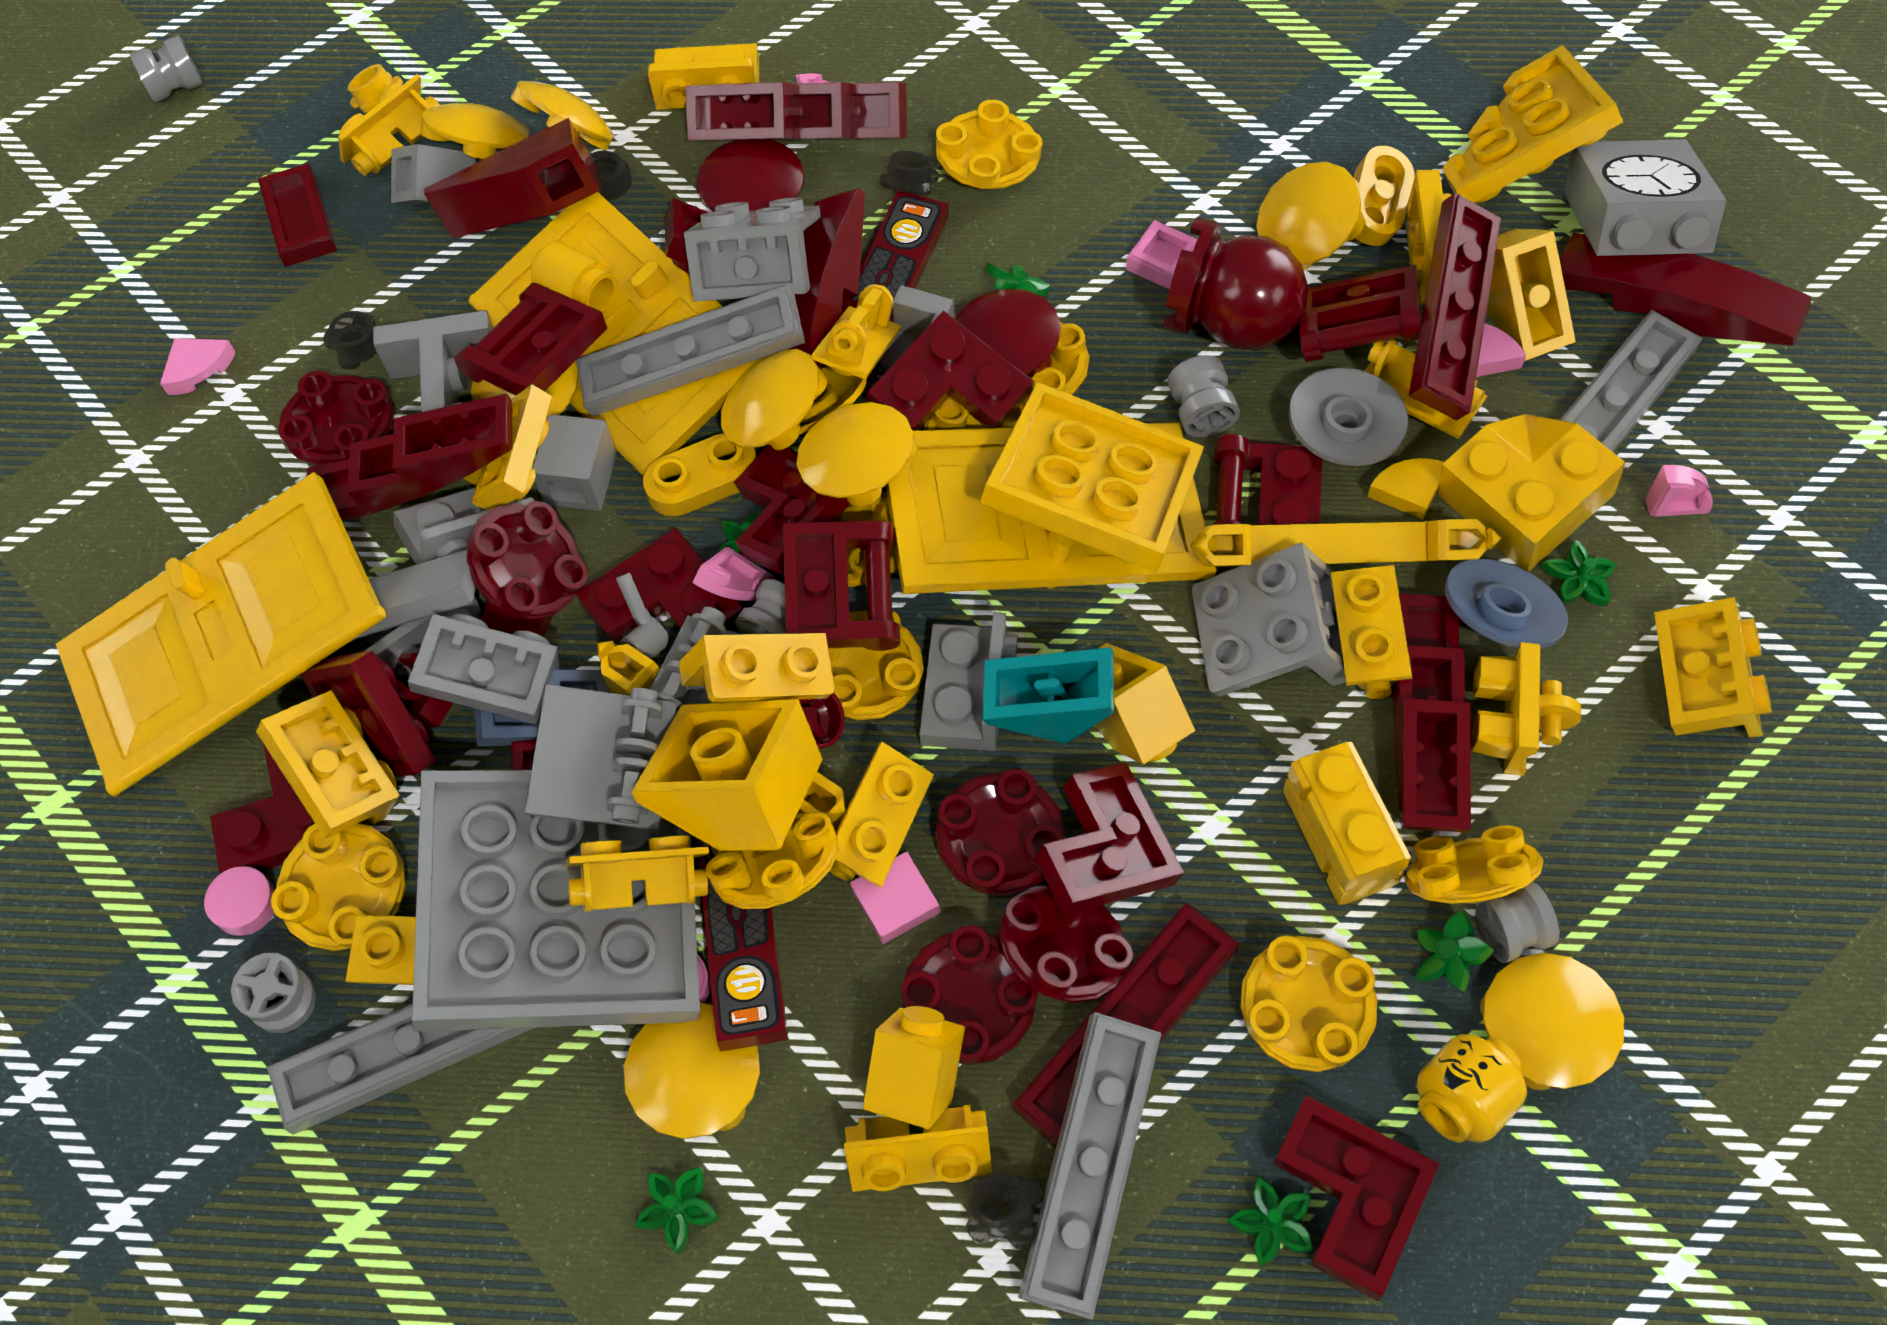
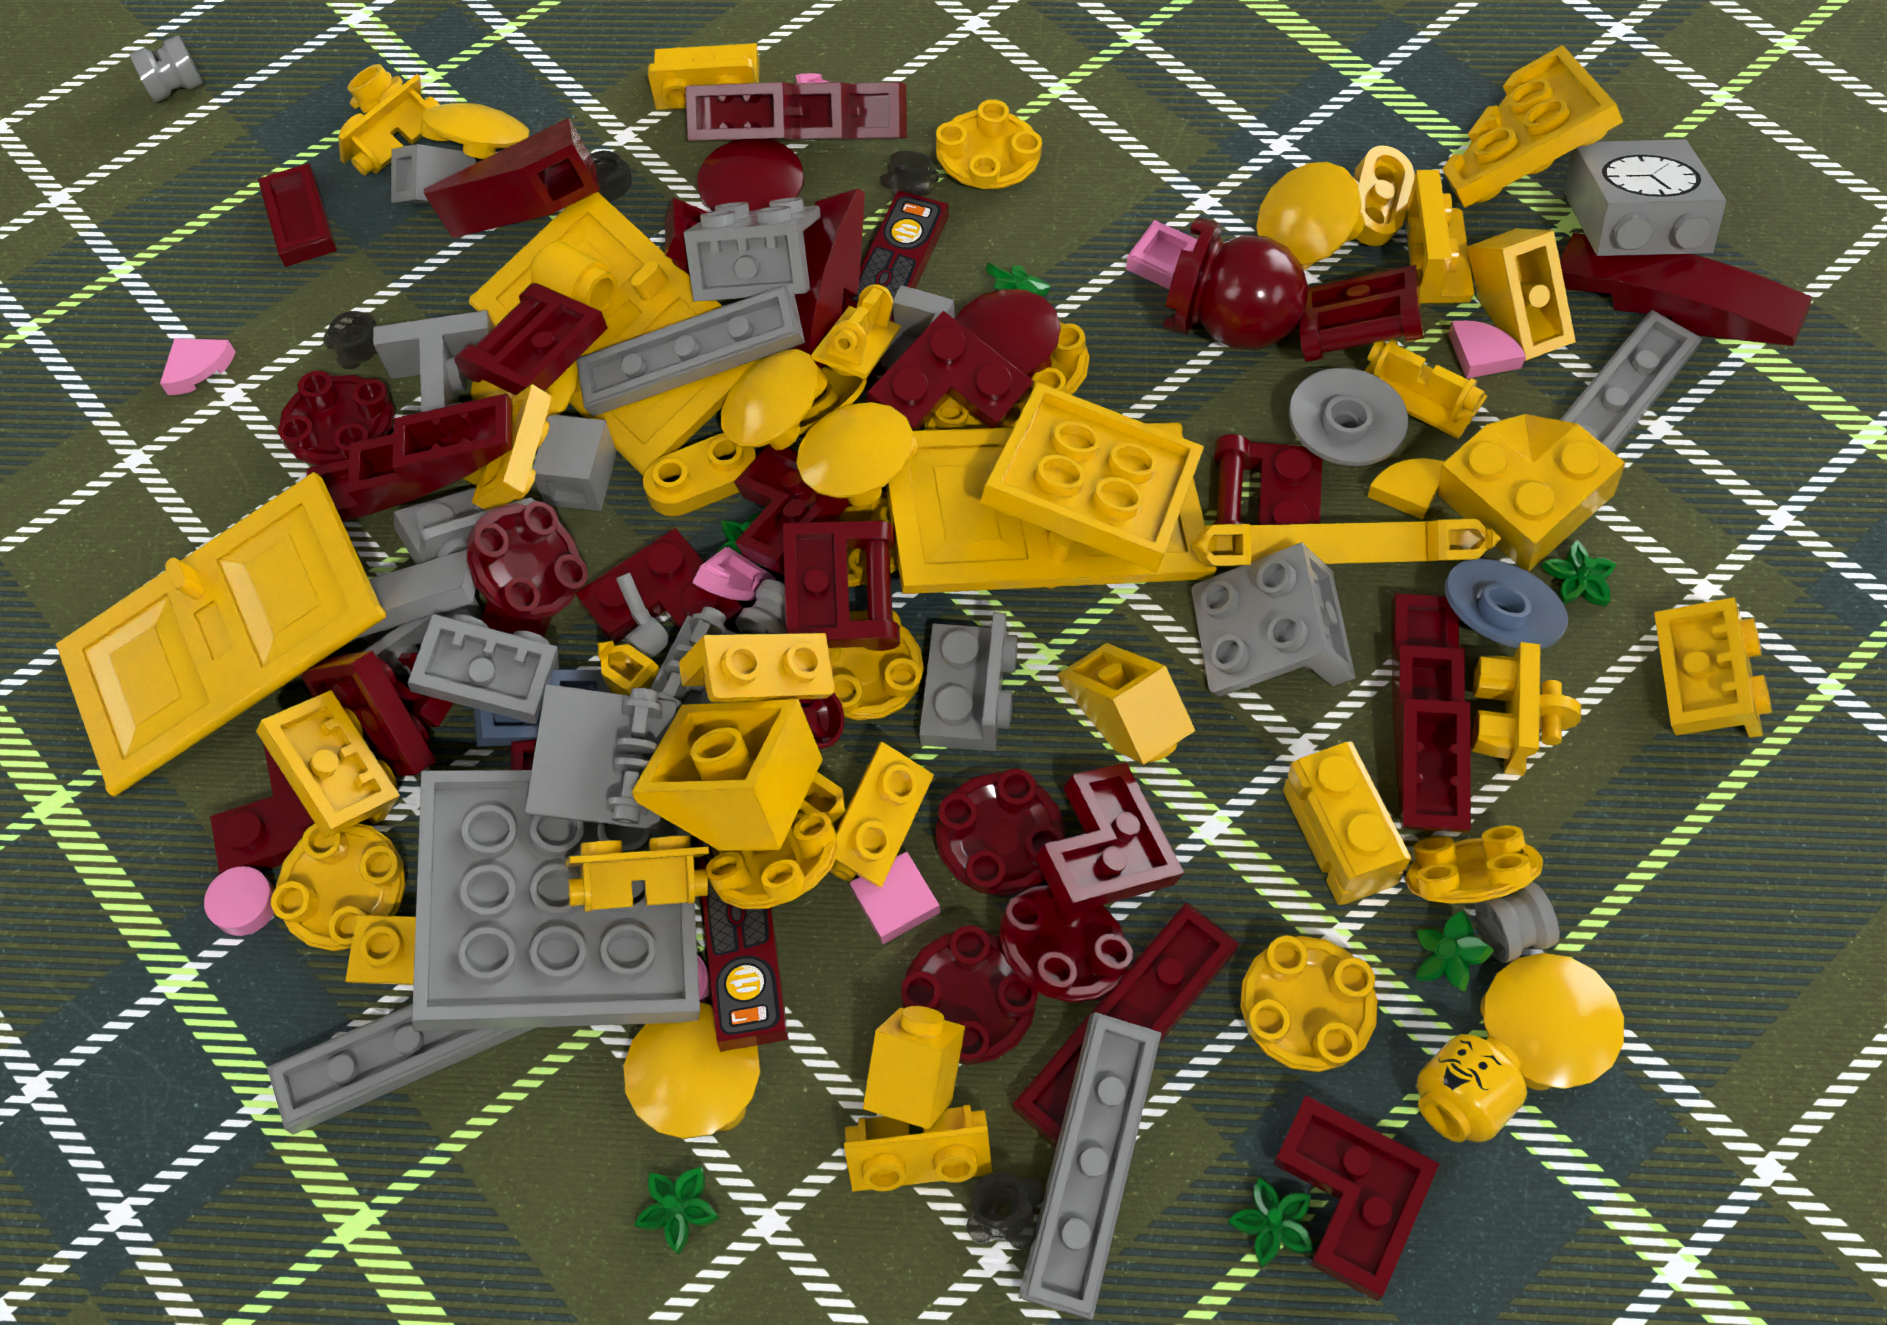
light grey wheel [231,953,317,1033] -> none
yellow dish [511,80,615,151] -> none
teal slope [983,647,1114,744] -> none
light grey wheel [1168,355,1240,438] -> none
yellow hinge [1331,565,1412,699] -> none
dark red tile [1408,193,1501,421] -> none
bright pink tile [1645,465,1713,517] -> none

